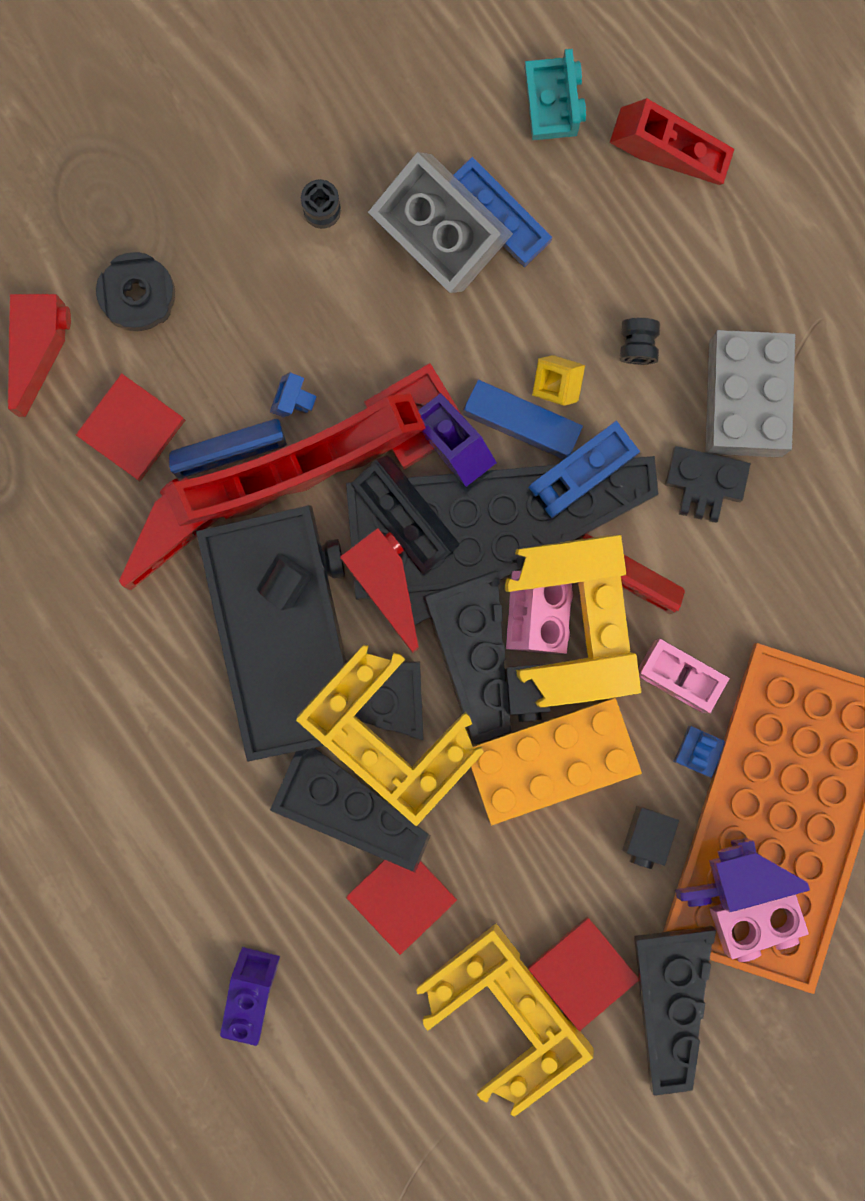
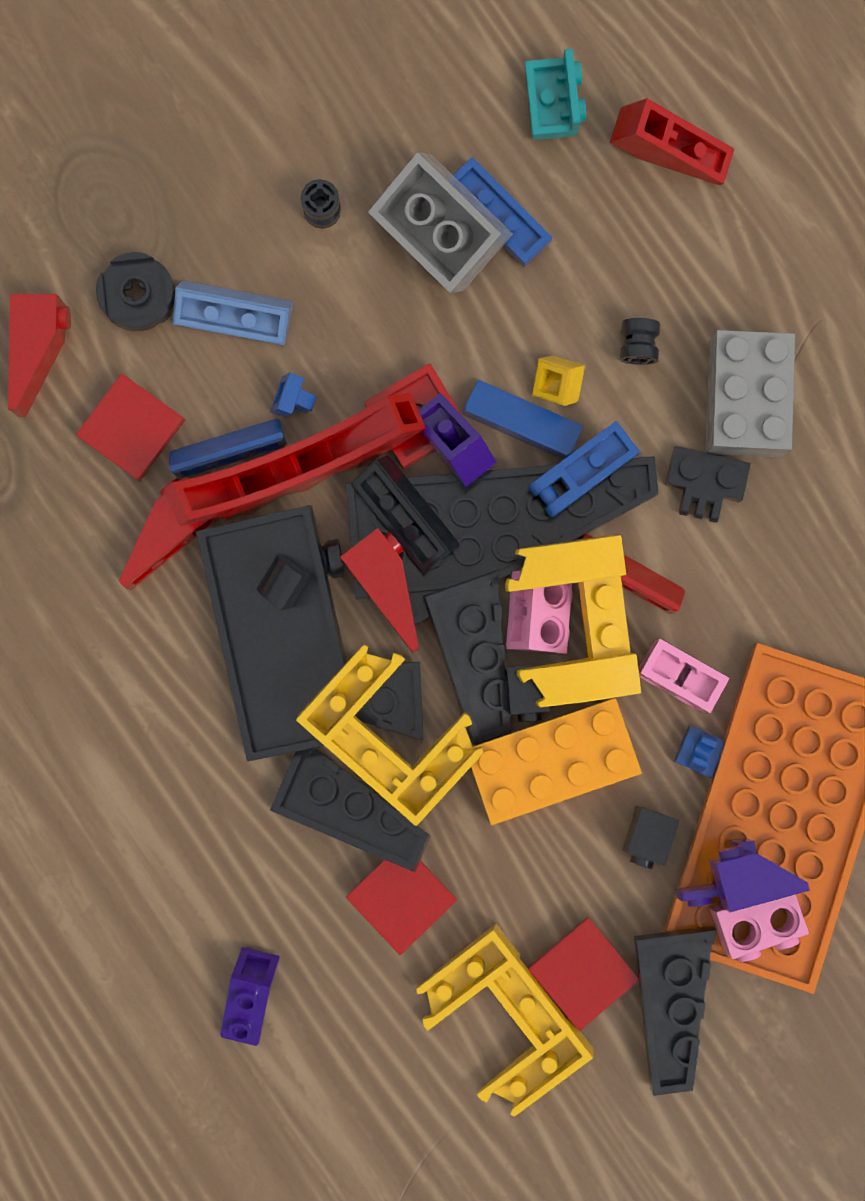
none -> medium blue slope [172,281,293,345]

